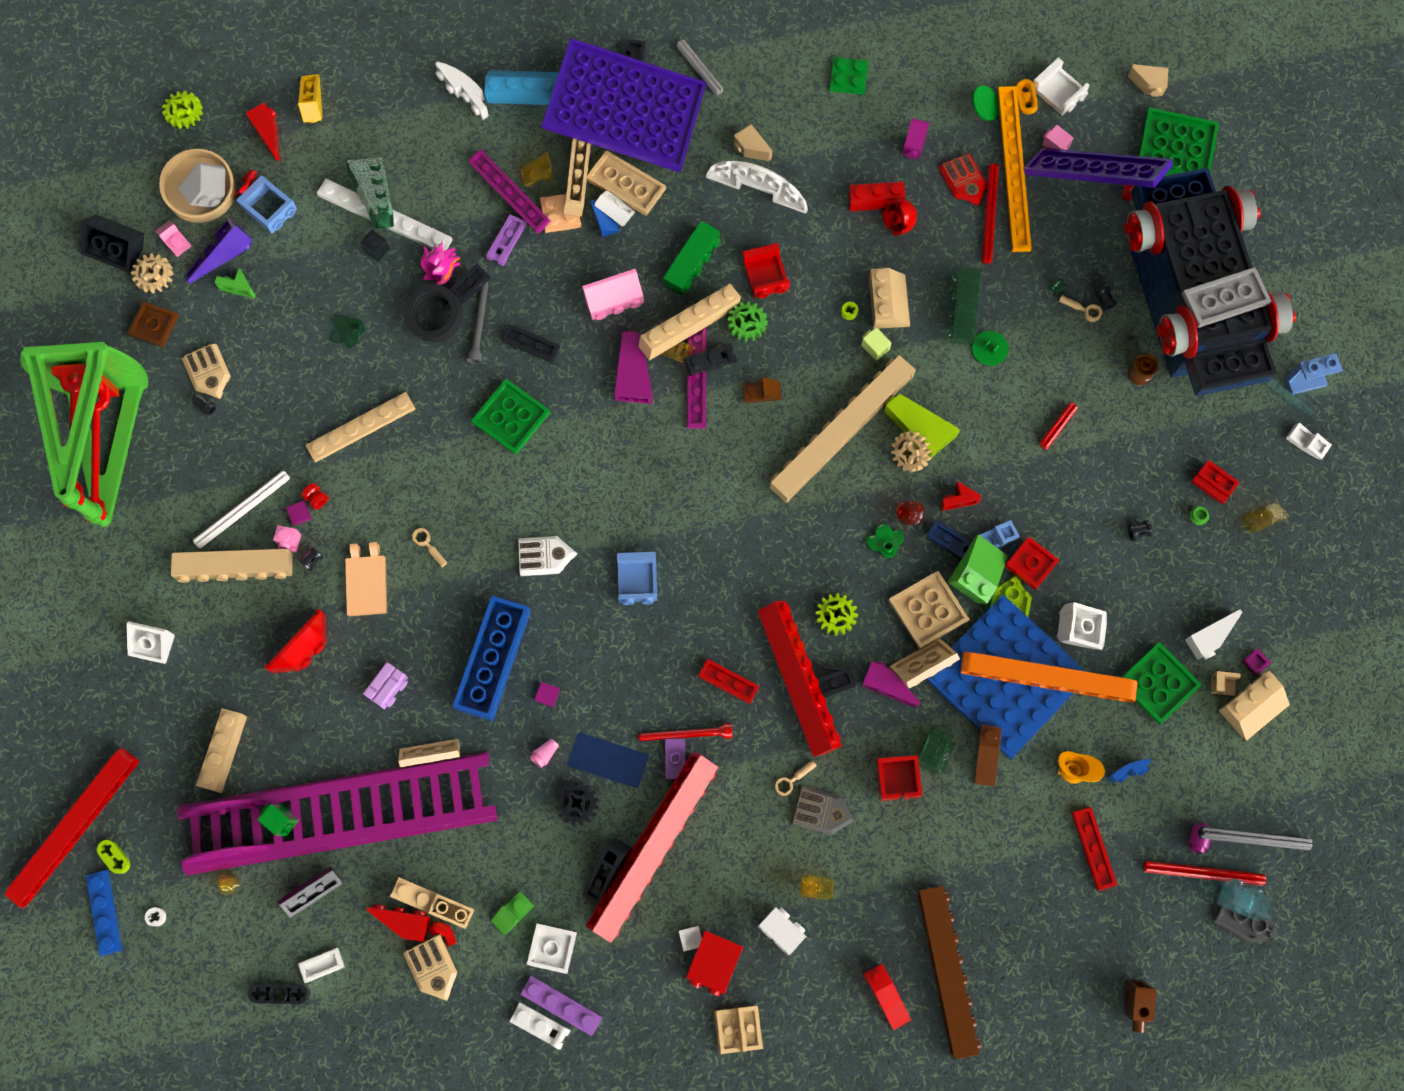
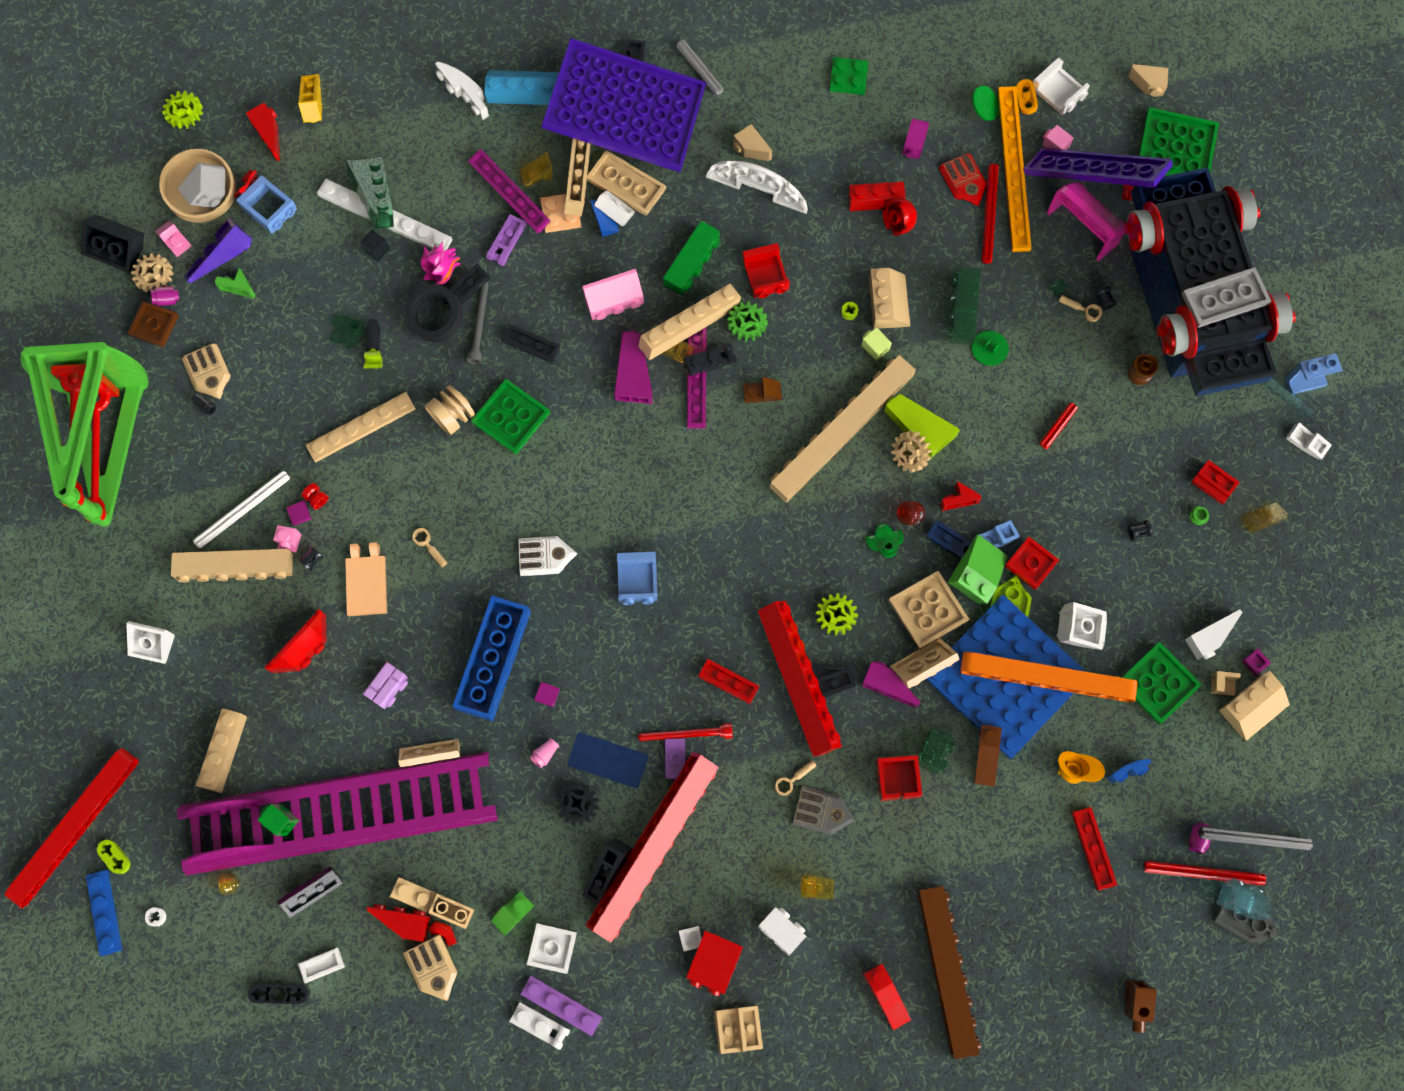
none -> magenta brick [150,286,179,306]
none -> piece [364,319,383,369]
none -> tan wheel [424,385,475,435]
none -> dark pink windscreen [1047,182,1125,262]

